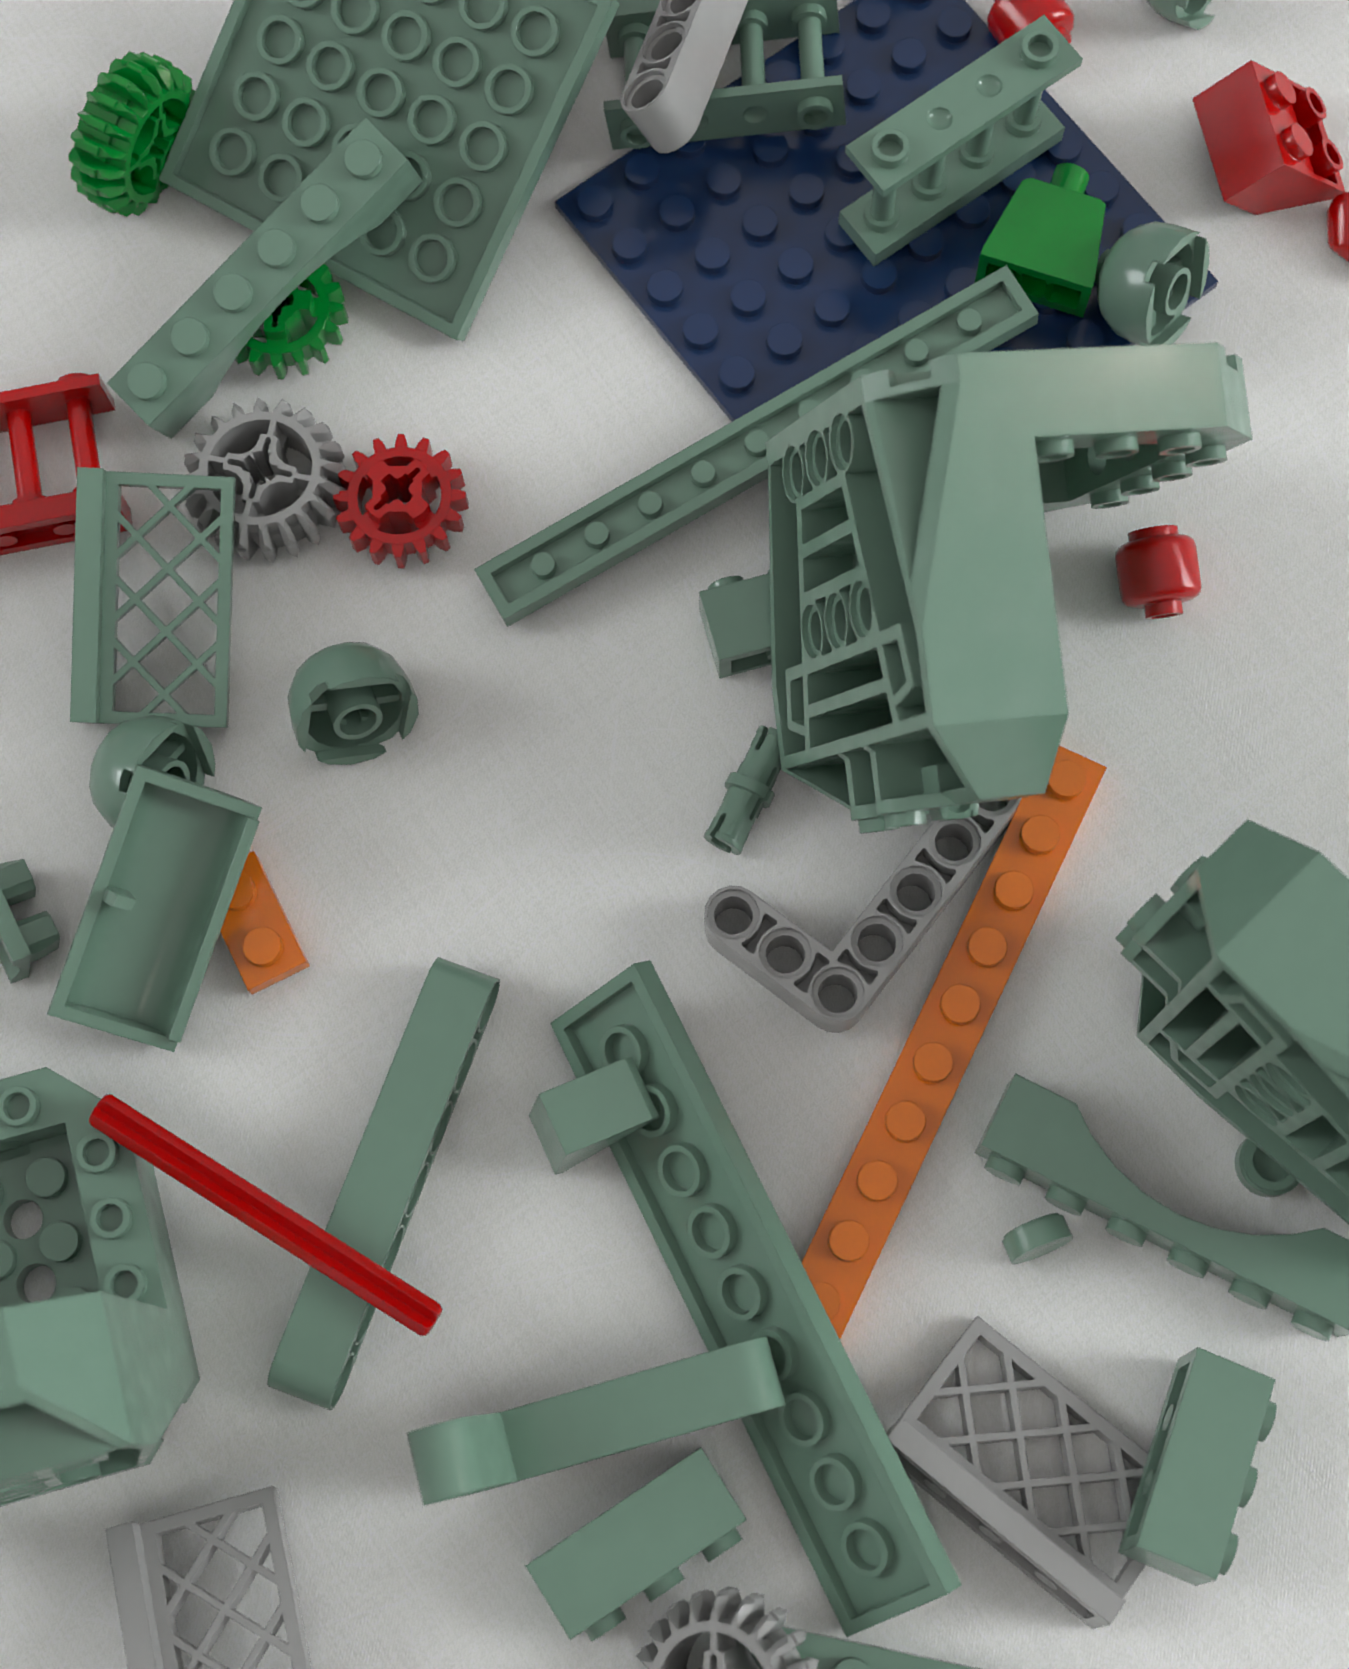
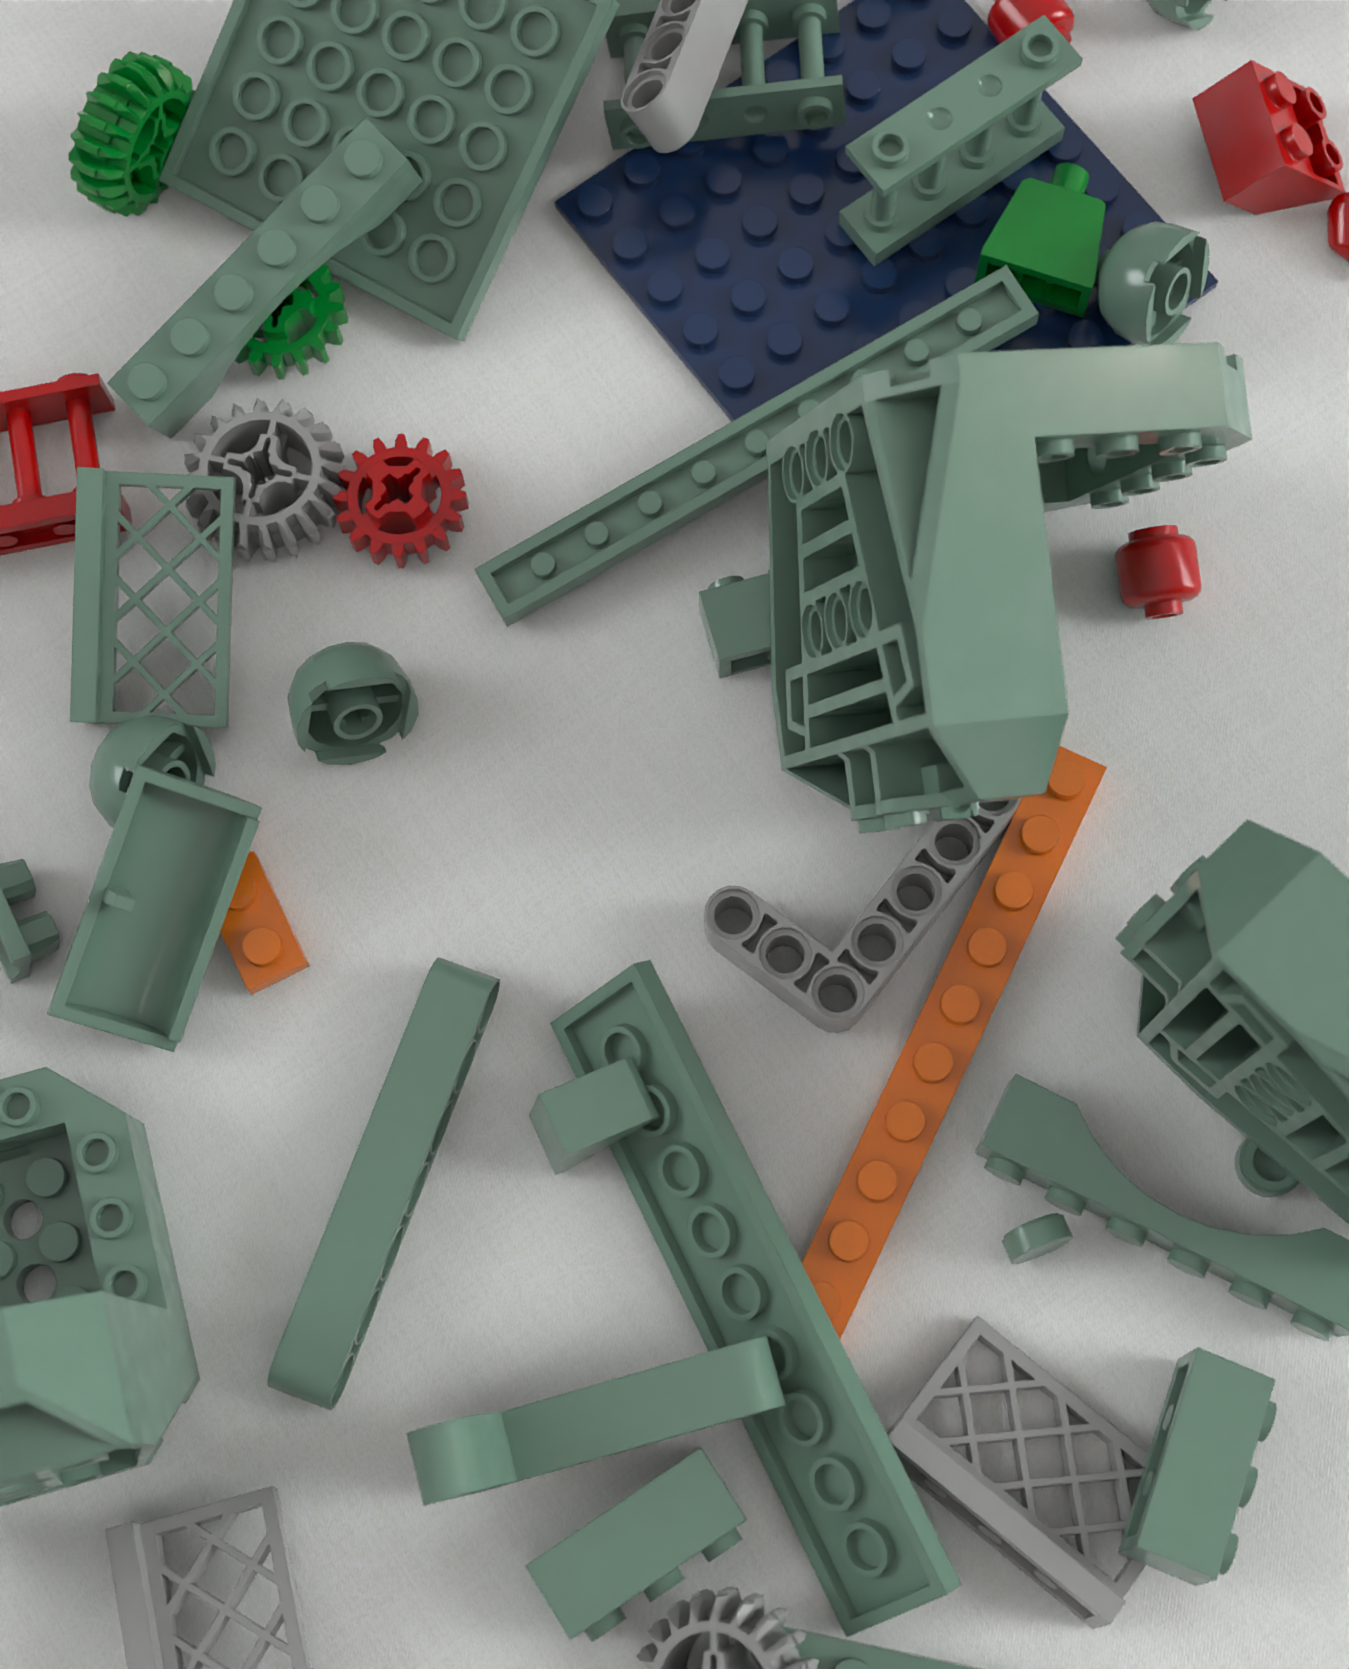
red axle [88,1094,443,1336] -> none
sand green pin [704,725,781,855] -> none

